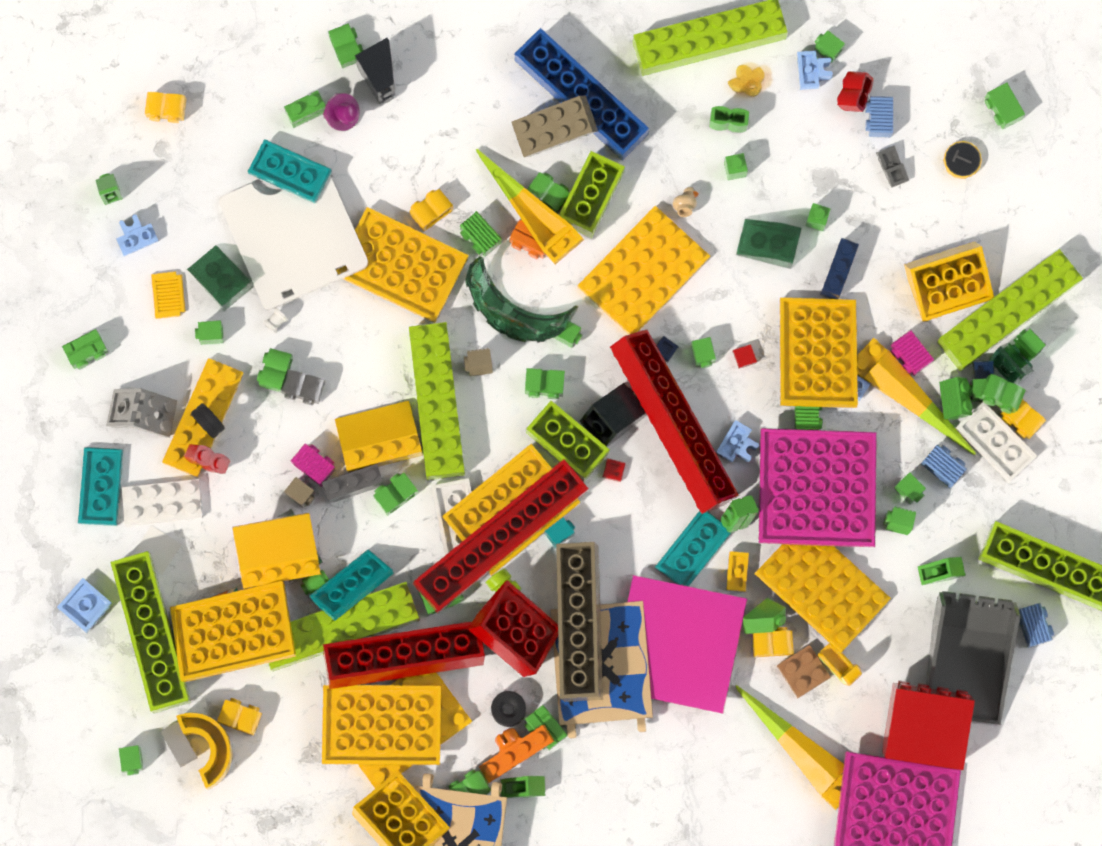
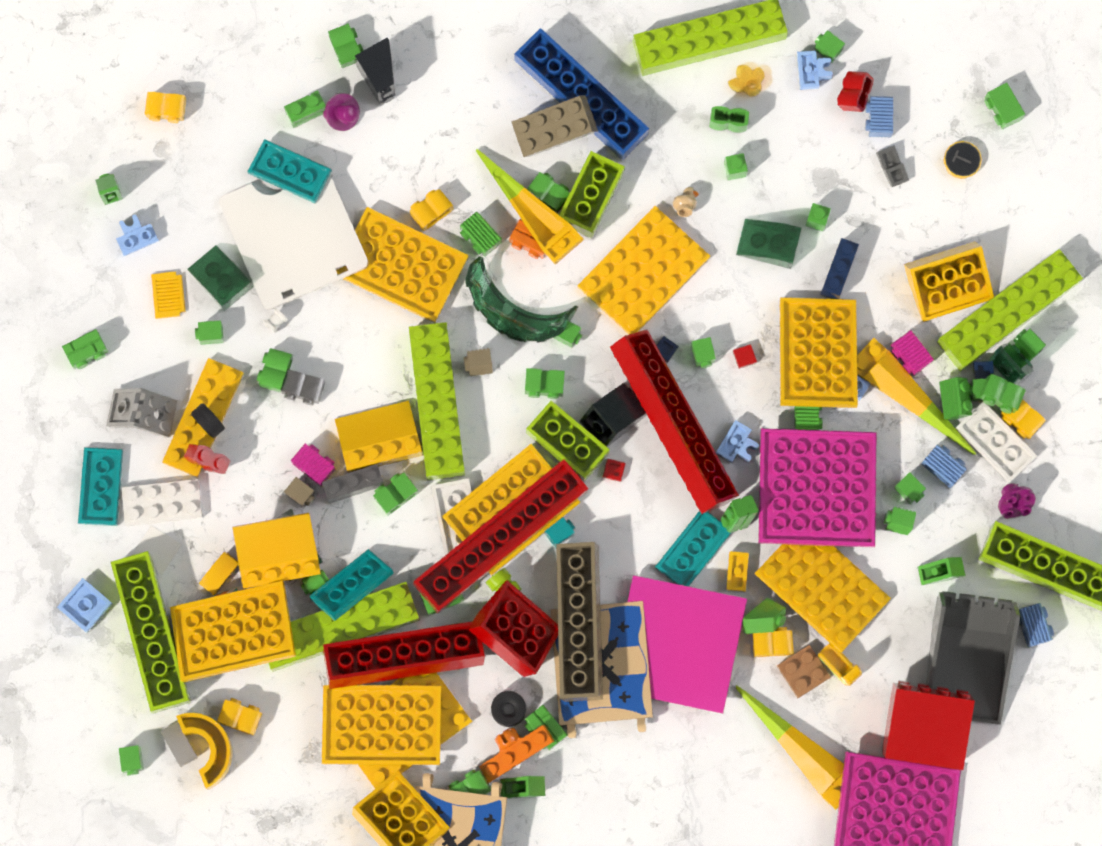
none -> yellow slope [199,551,239,595]
none -> magenta plate [998,483,1036,519]

